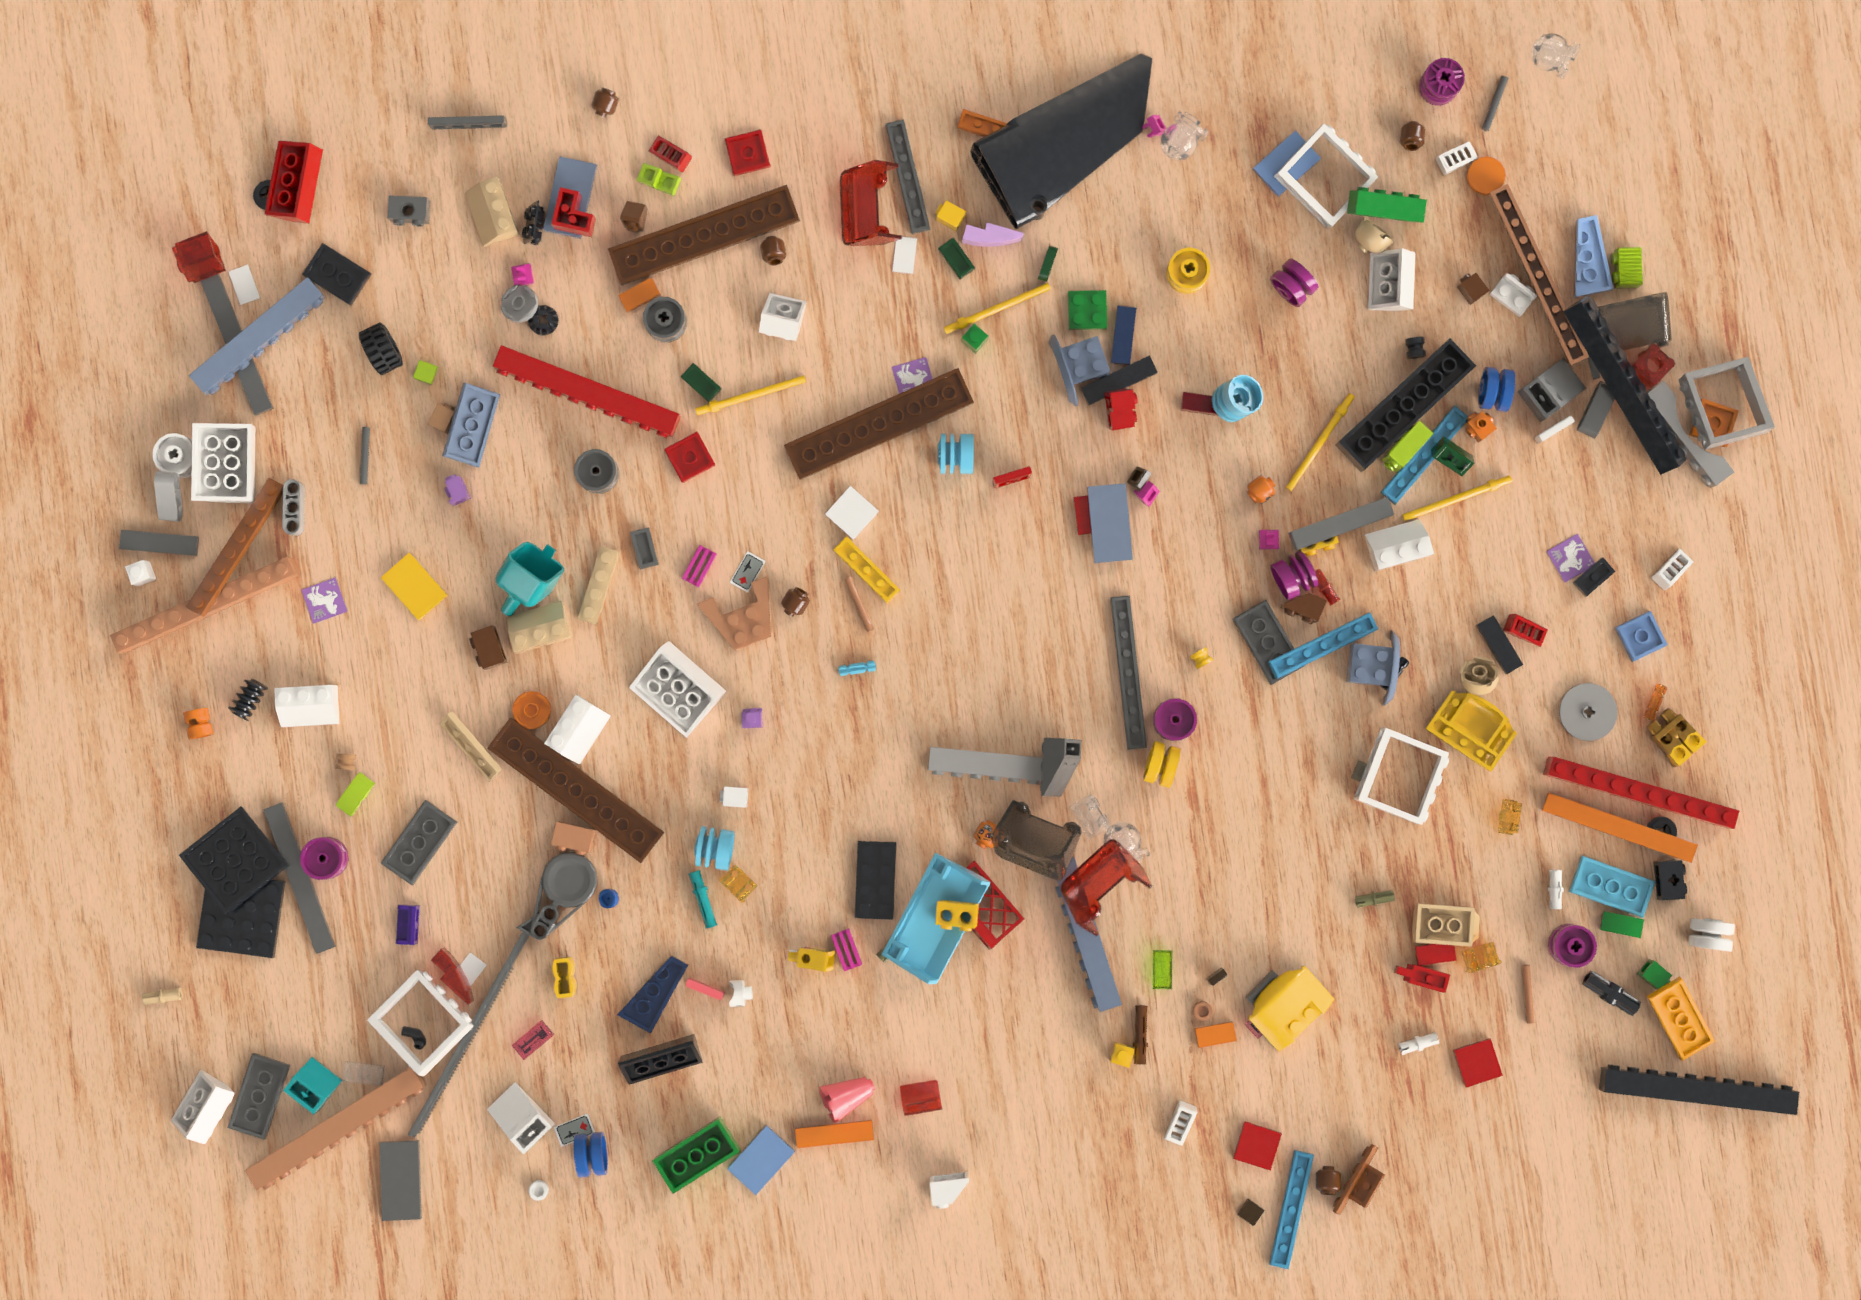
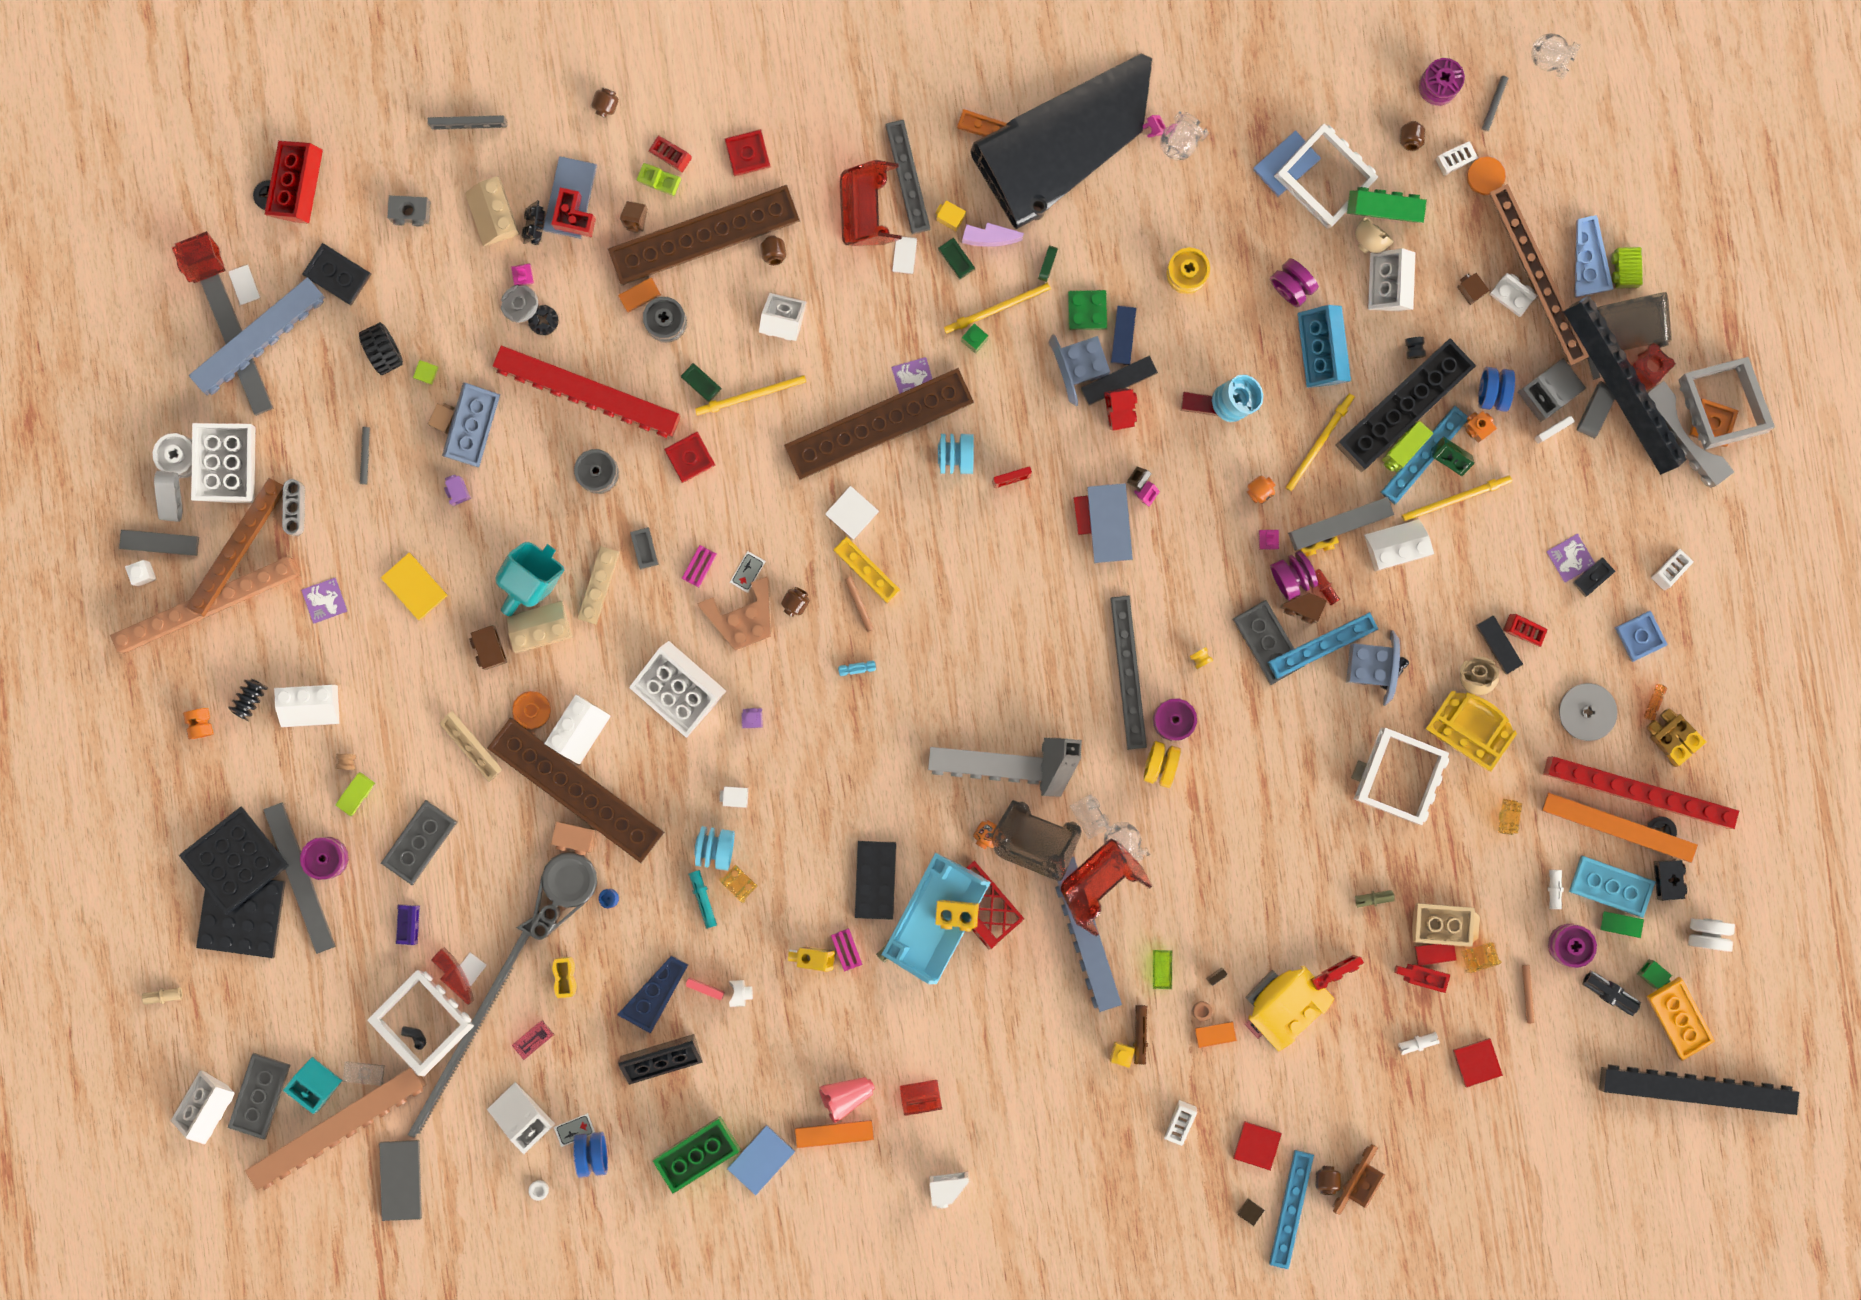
none -> dark azure slope [1297,305,1351,388]
none -> red hinge [1311,955,1364,990]

